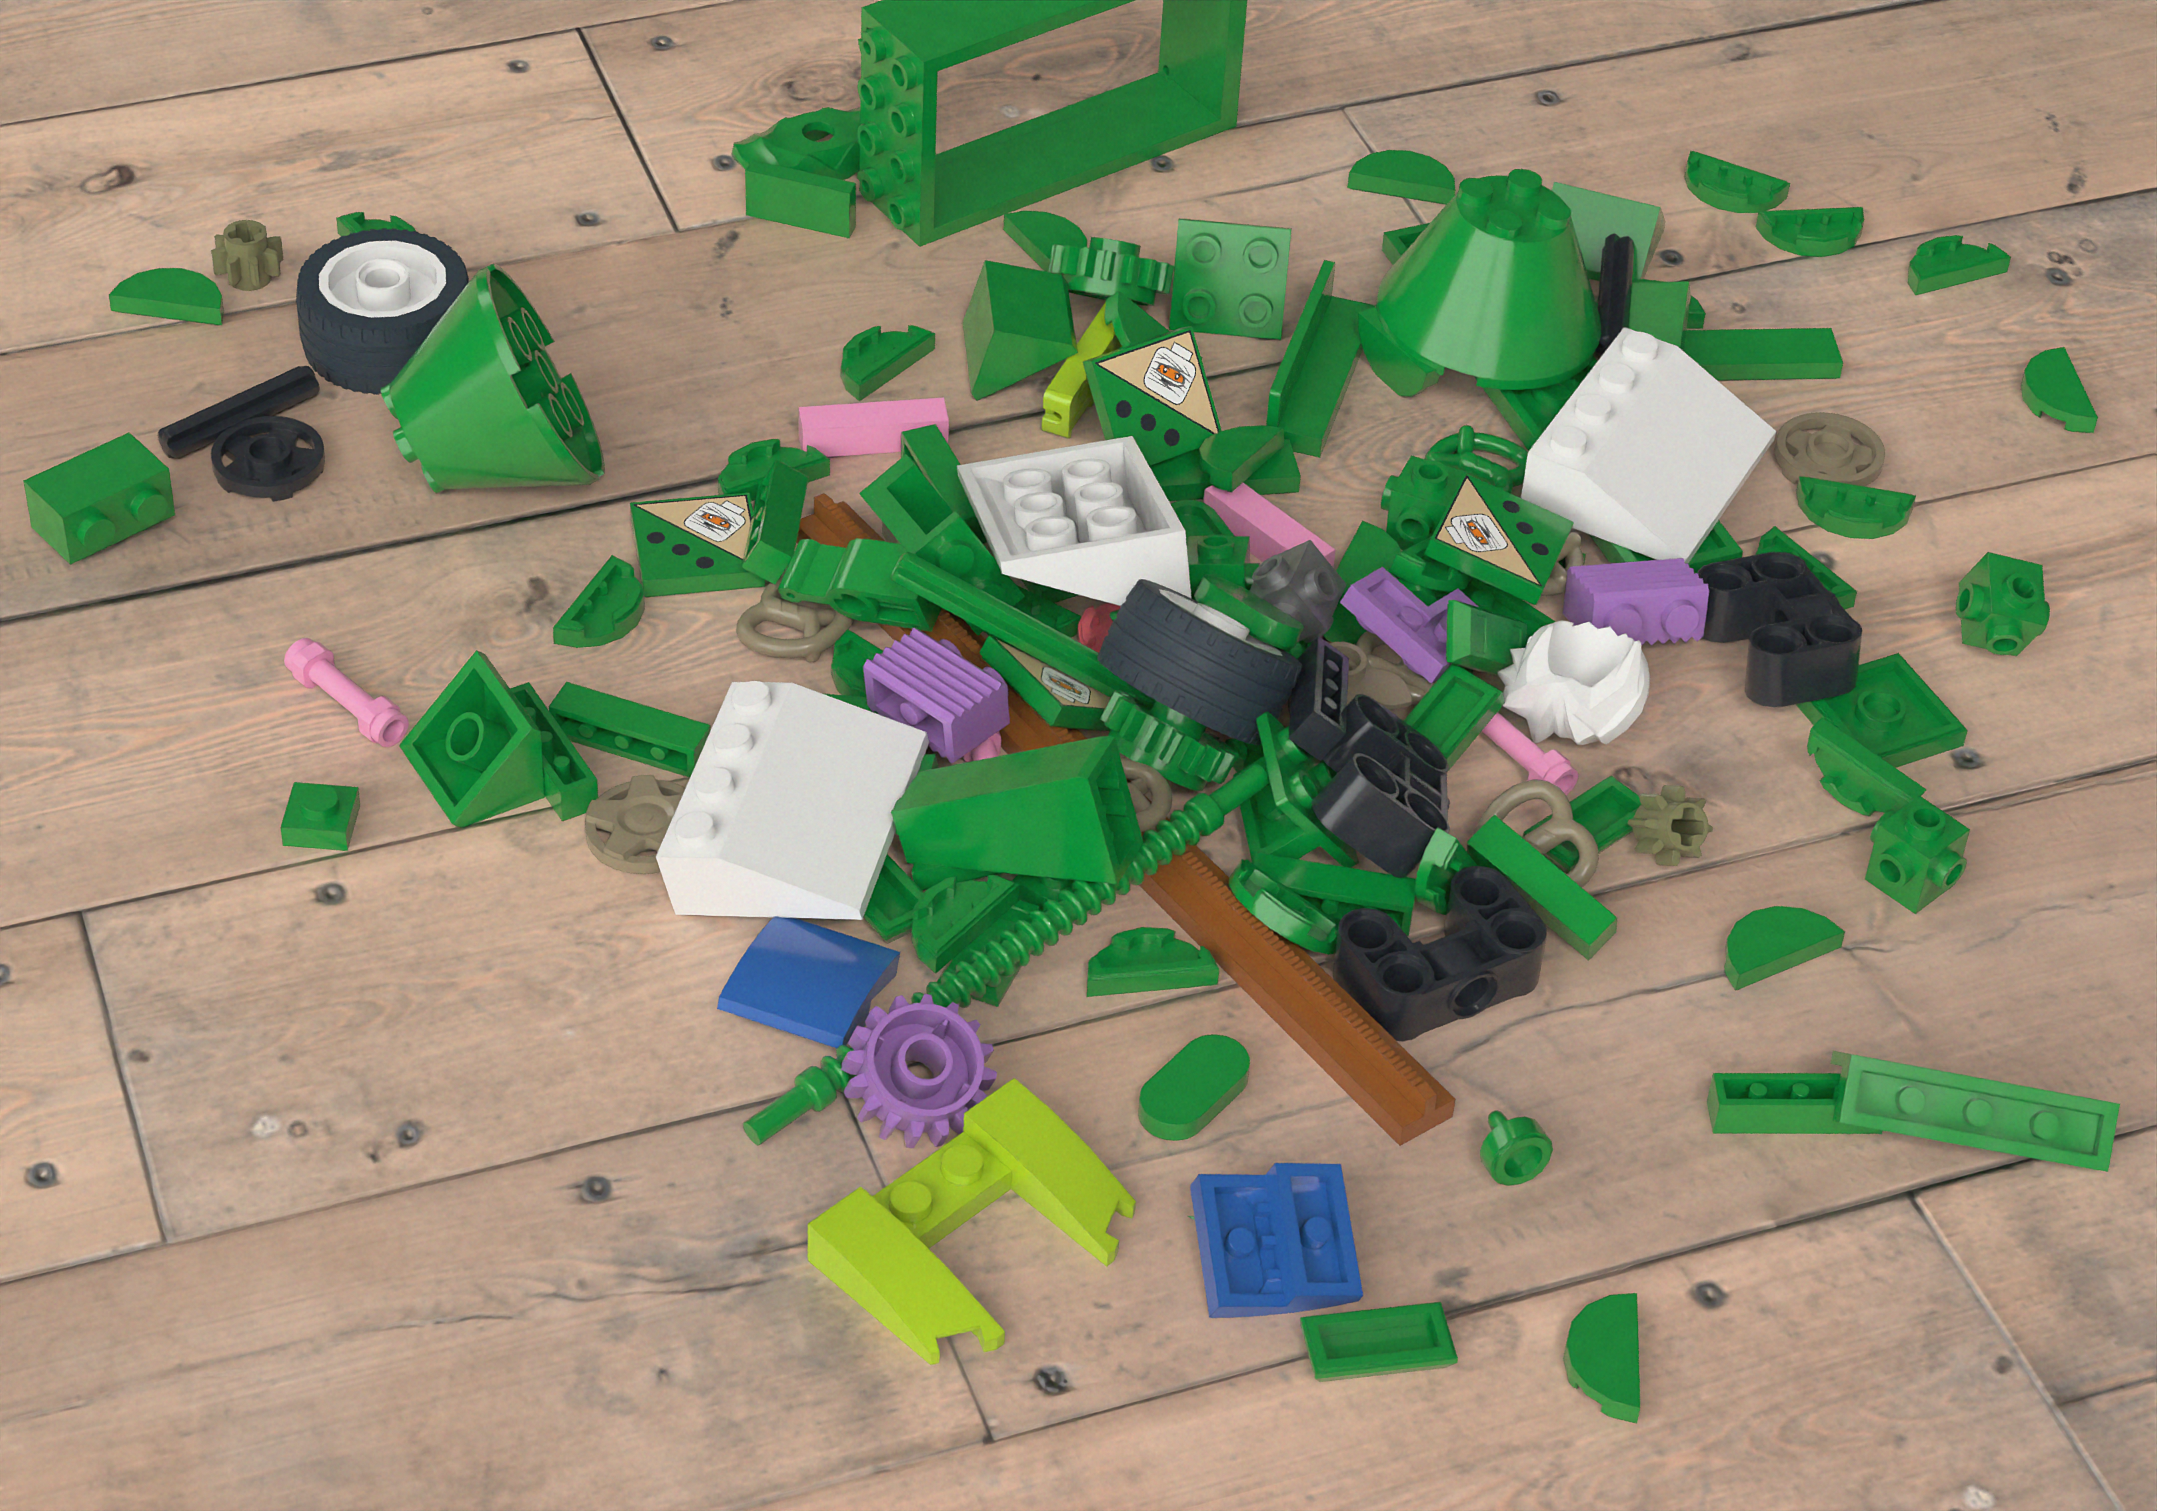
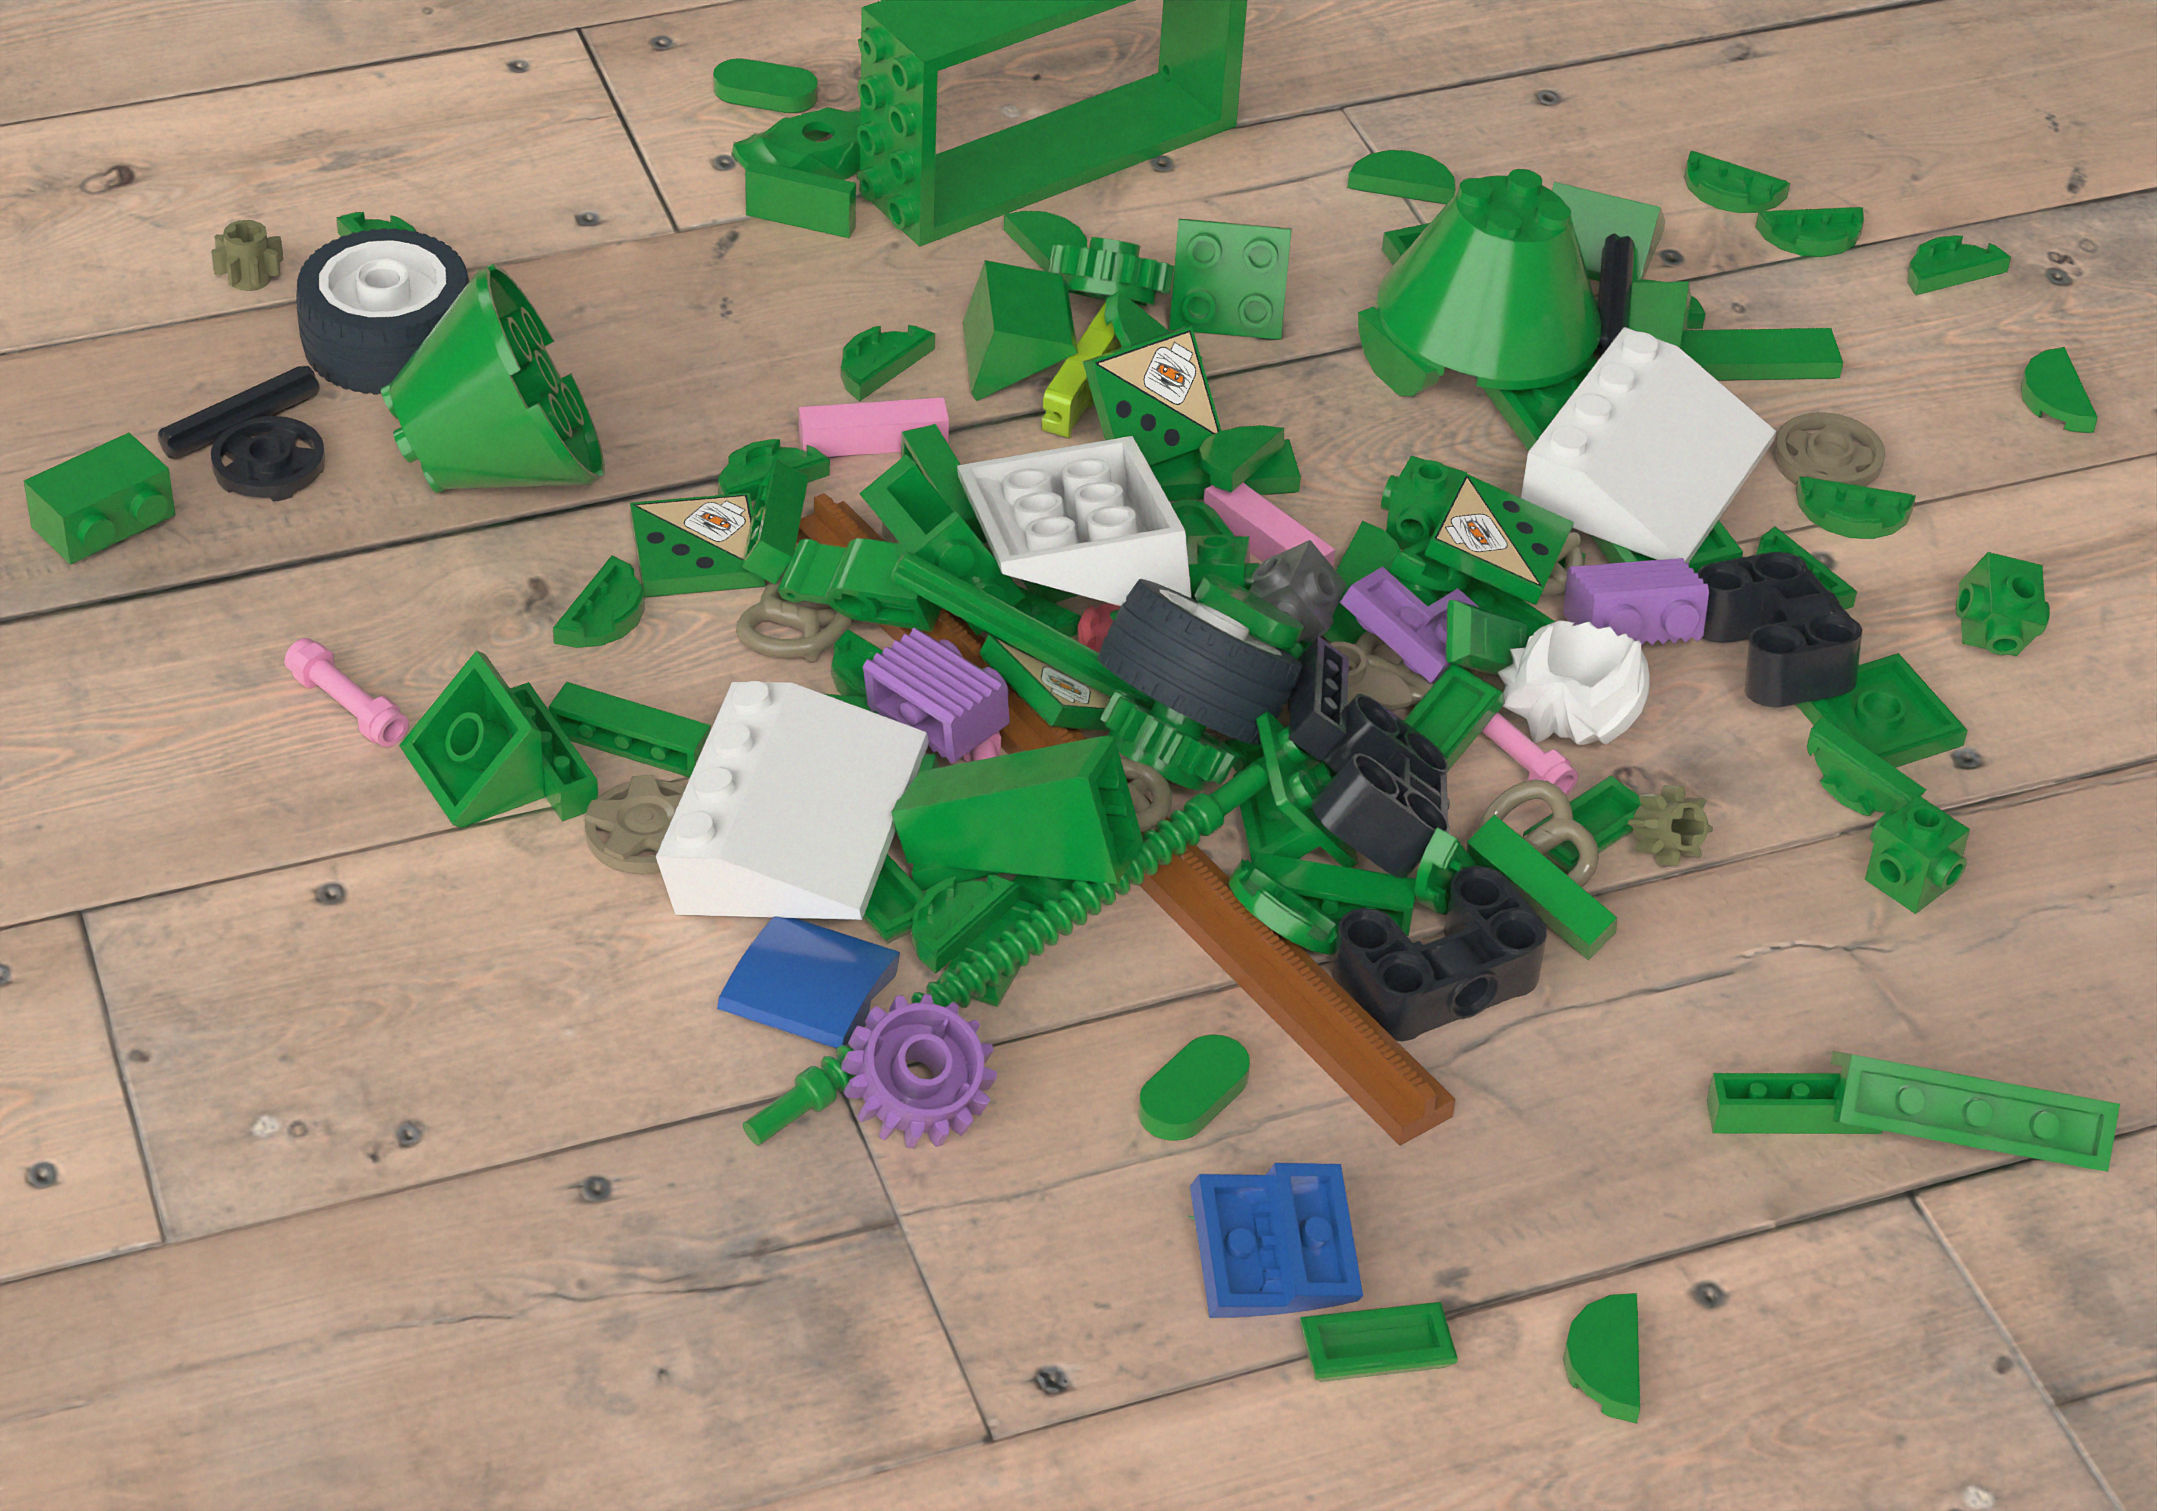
green tile [109,268,224,325] -> none
green plate [280,782,360,851] -> none
lime wedge [808,1078,1136,1365] -> none
green tile [1087,927,1219,997] -> none
green panel [1266,260,1375,458] -> none
green piece [1425,425,1528,493] -> none
green tile [1480,1110,1553,1186] -> none
green tile [1724,906,1845,991] -> none
none -> green tile [713,58,818,113]

